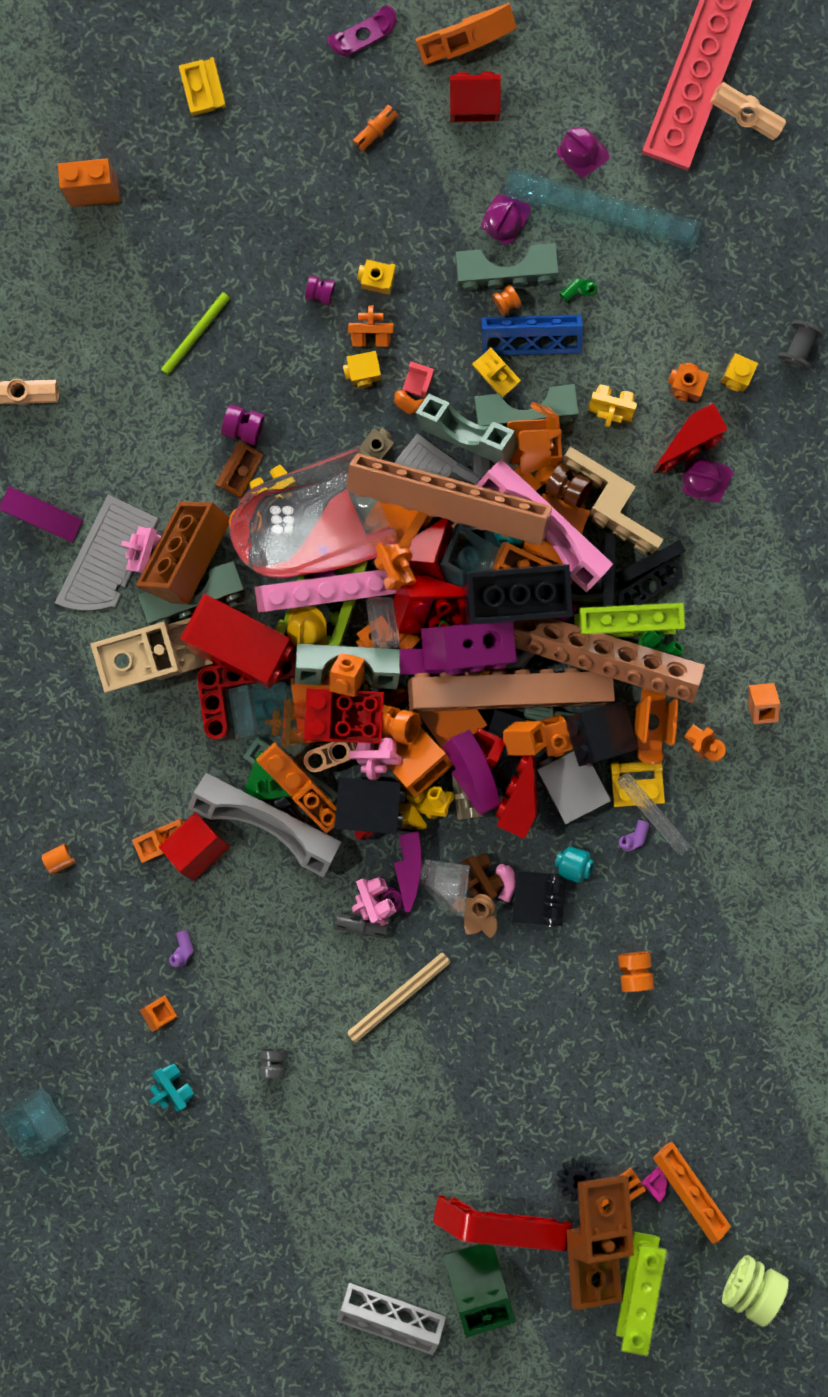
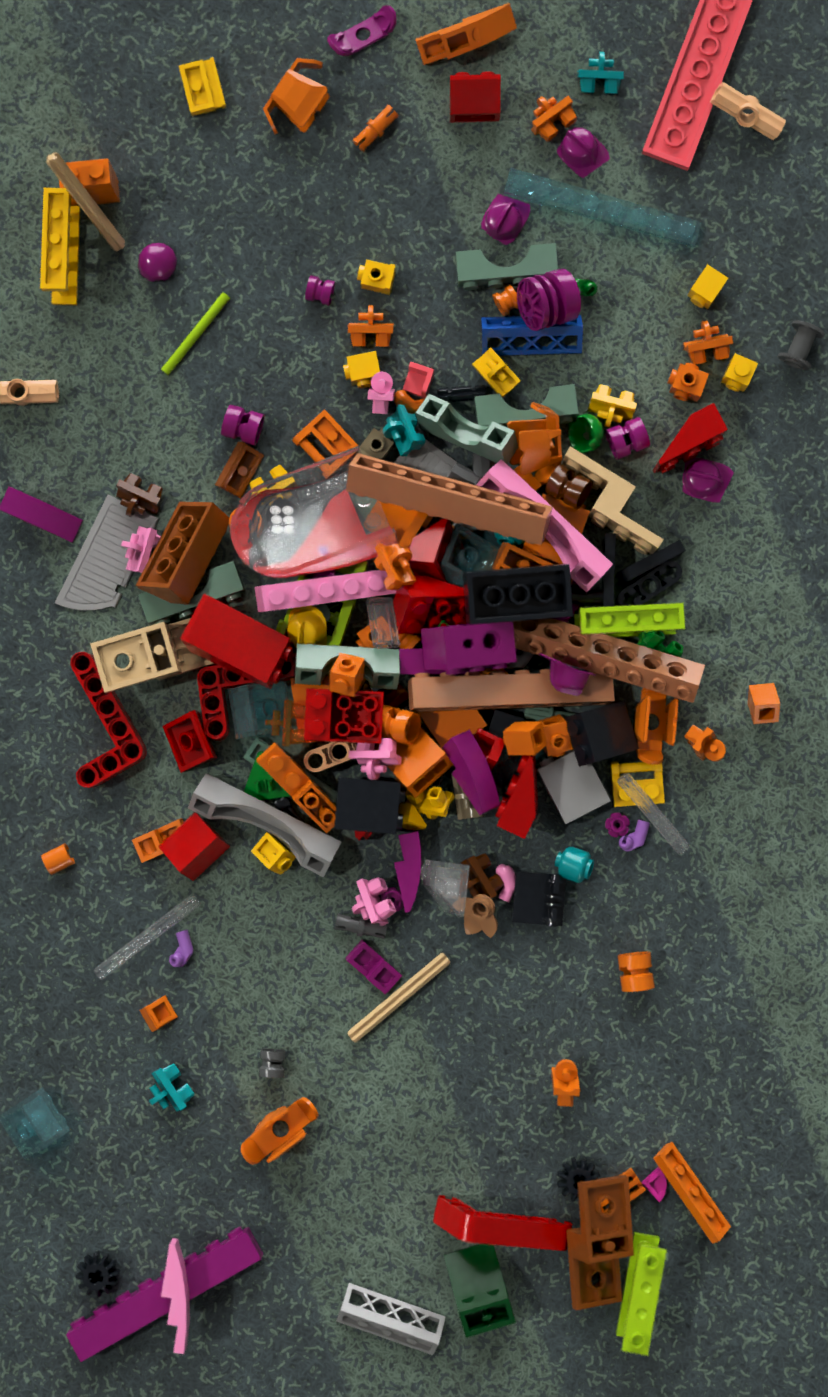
yellowish green wheel [722,1255,788,1327] -> none
none -> yellow fence [40,188,80,305]
none -> tan axle [46,152,125,251]
none -> magenta brick [66,1226,263,1362]
none -> red beam [70,652,147,788]
none -> black gear [76,1251,120,1297]
none -> clear axle [94,894,201,980]
none -> reddish brown hips [116,473,163,517]
none -> magenta hair [137,243,177,282]
none -> bright pink slope [161,1238,190,1354]
none -> red slope [162,710,217,773]
none -> orange piece [241,1097,319,1165]
none -> yellow bracket [251,832,296,875]
none -> orange piece [263,58,329,134]
none -> orange plate [292,409,359,477]
none -> magenta slope [345,940,402,995]
none -> bright pink hips [368,371,395,414]
none -> teal hips [383,404,426,457]
none -> black axle [437,384,486,402]
none -> magenta wheel [517,268,581,331]
none -> orange hips [531,95,577,142]
none -> magenta piece [539,653,596,696]
none -> orange hips [551,1059,580,1107]
none -> green hair [568,414,604,454]
none -> teal hips [577,51,624,94]
none -> magenta wheel [605,417,650,460]
none -> magenta plate [605,812,630,837]
none -> orange hips [683,321,733,365]
none -> yellow brick [687,264,728,309]

